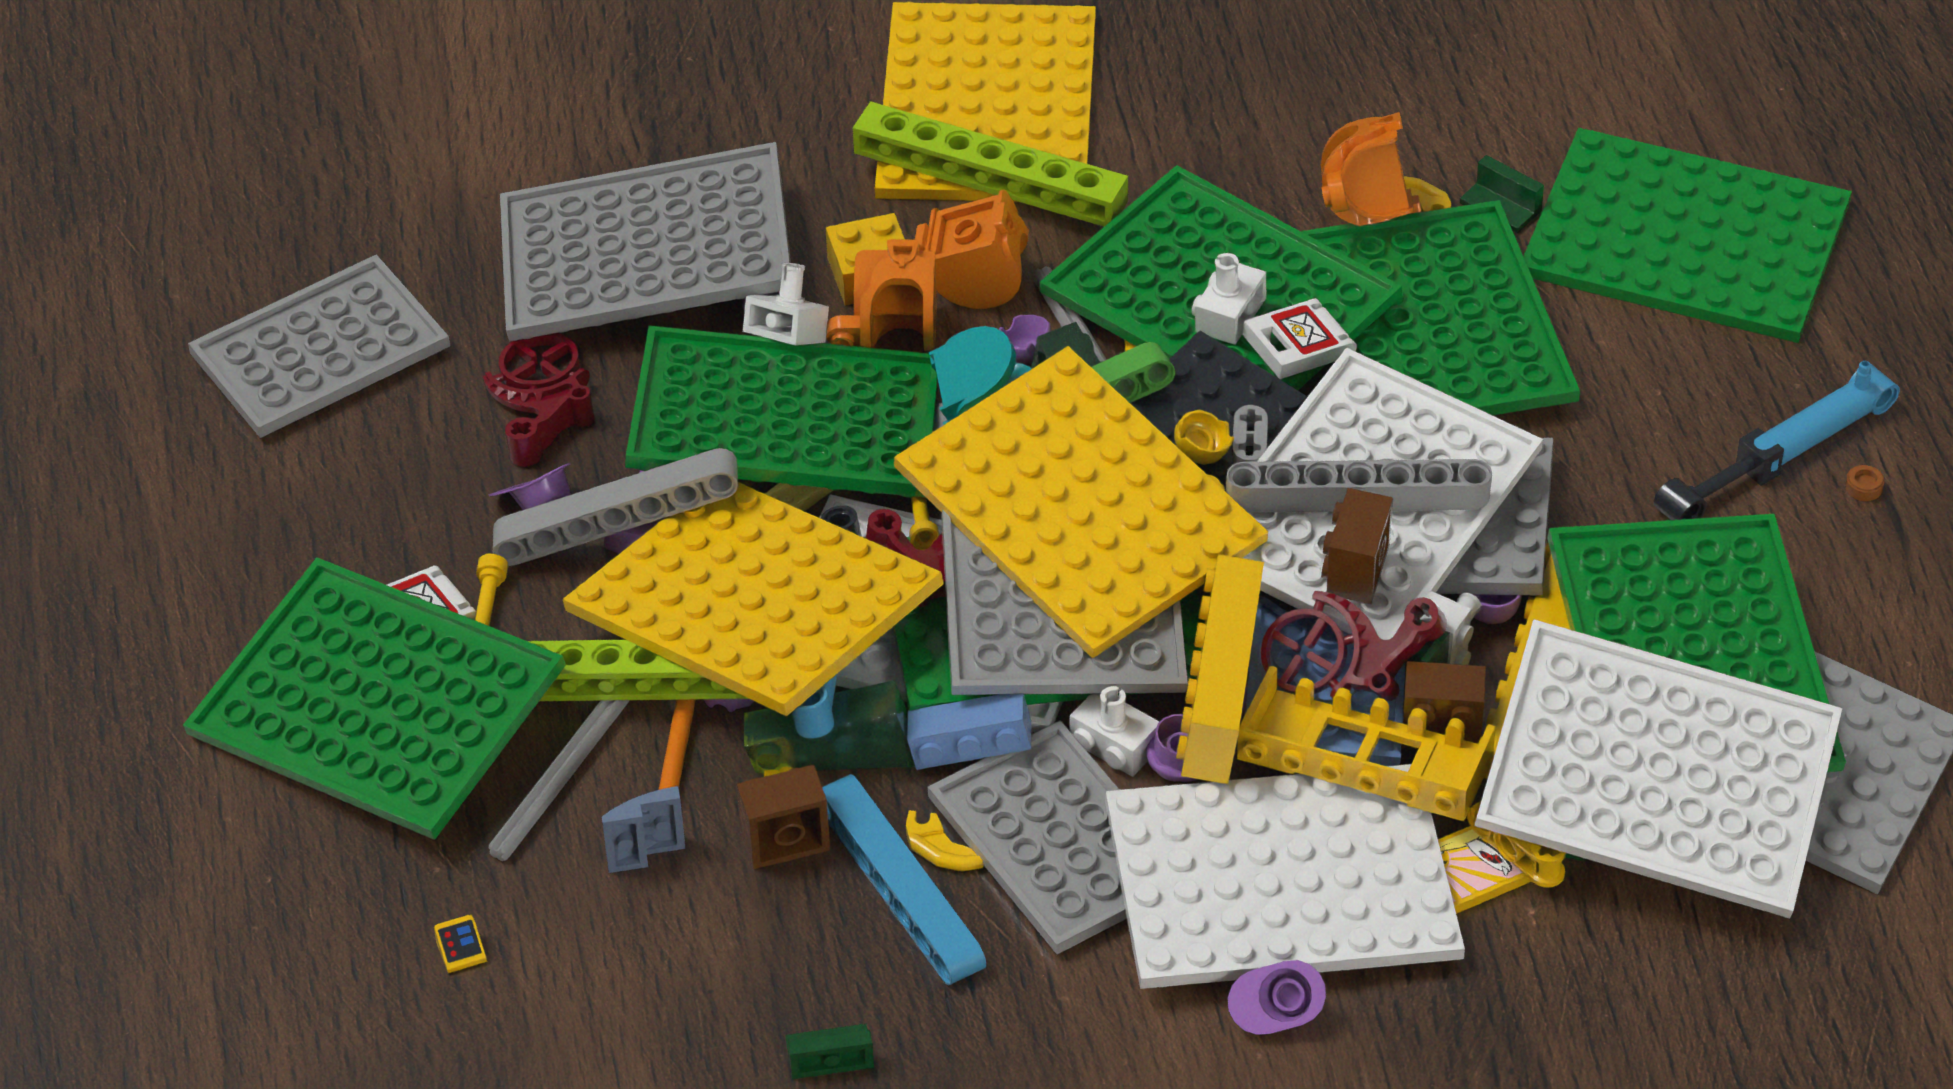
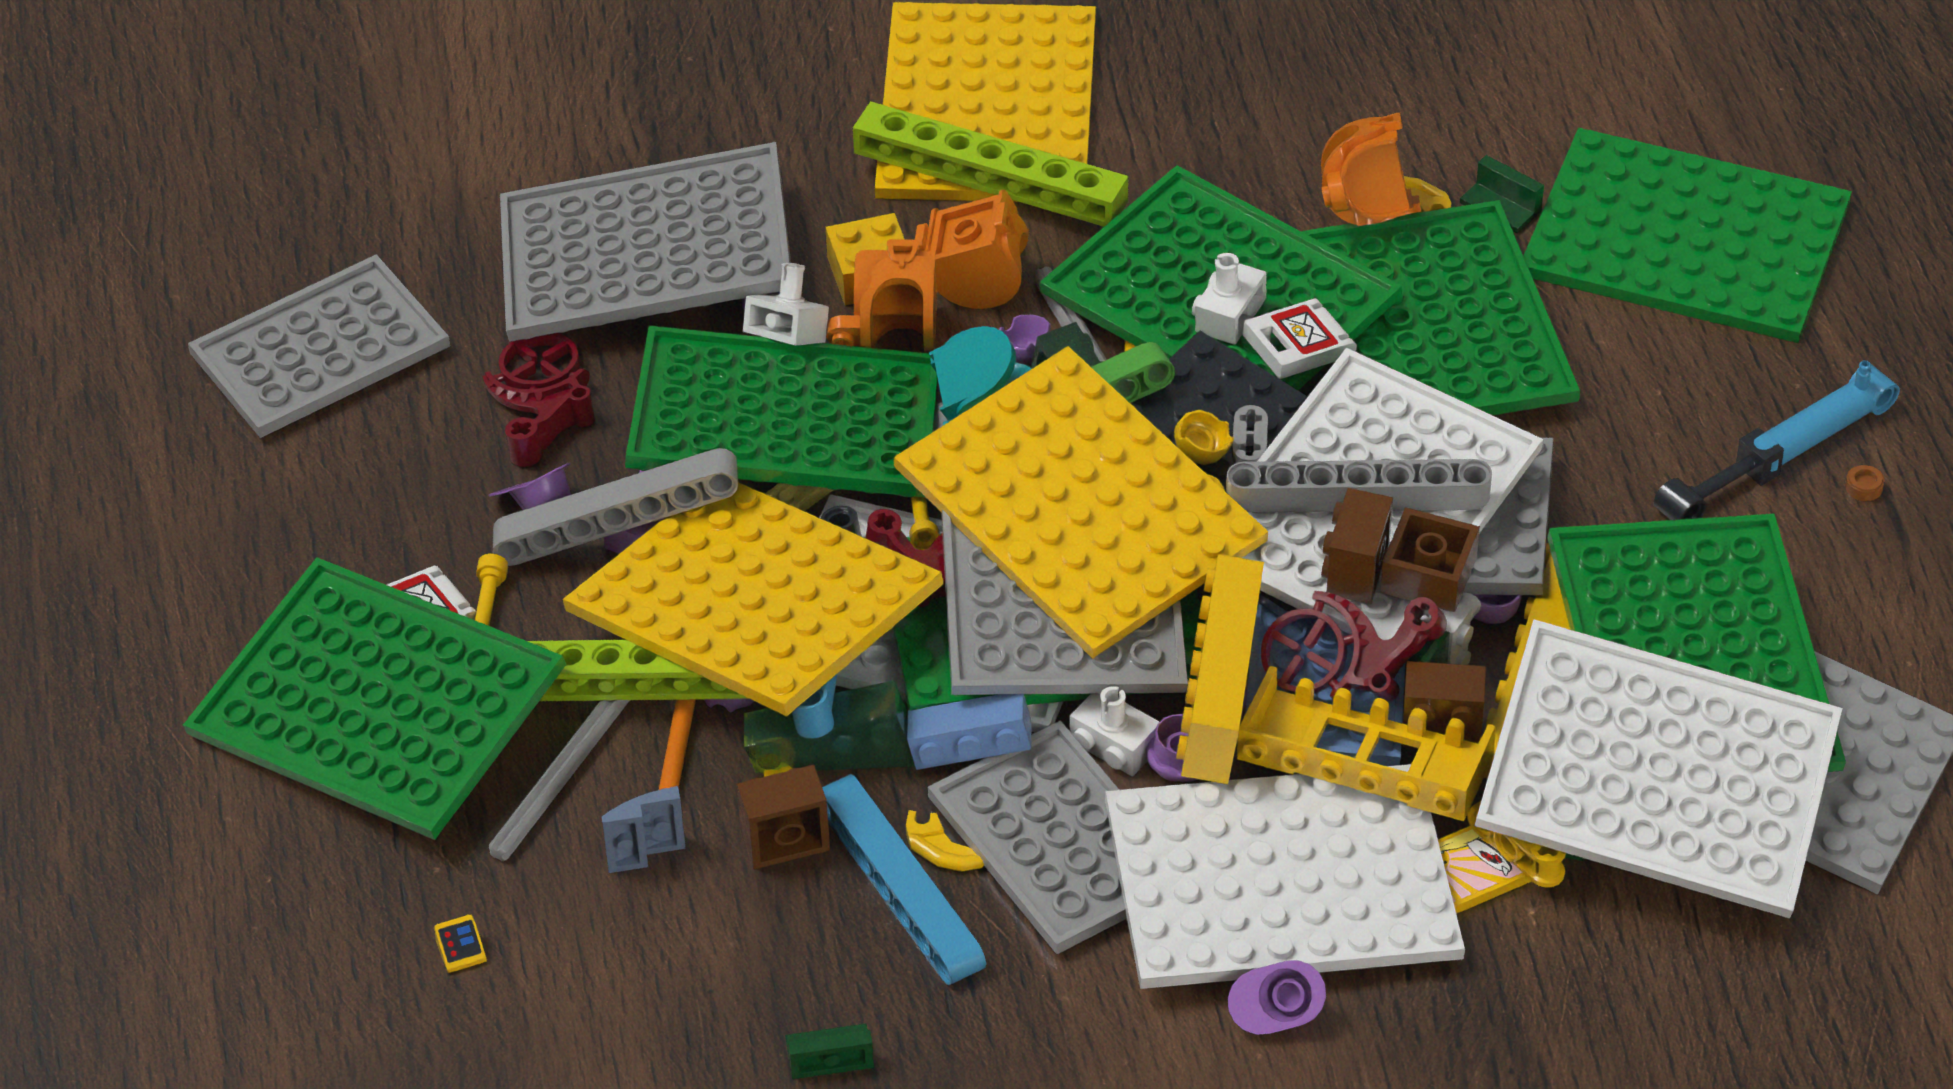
none -> reddish brown brick [1380,507,1480,612]

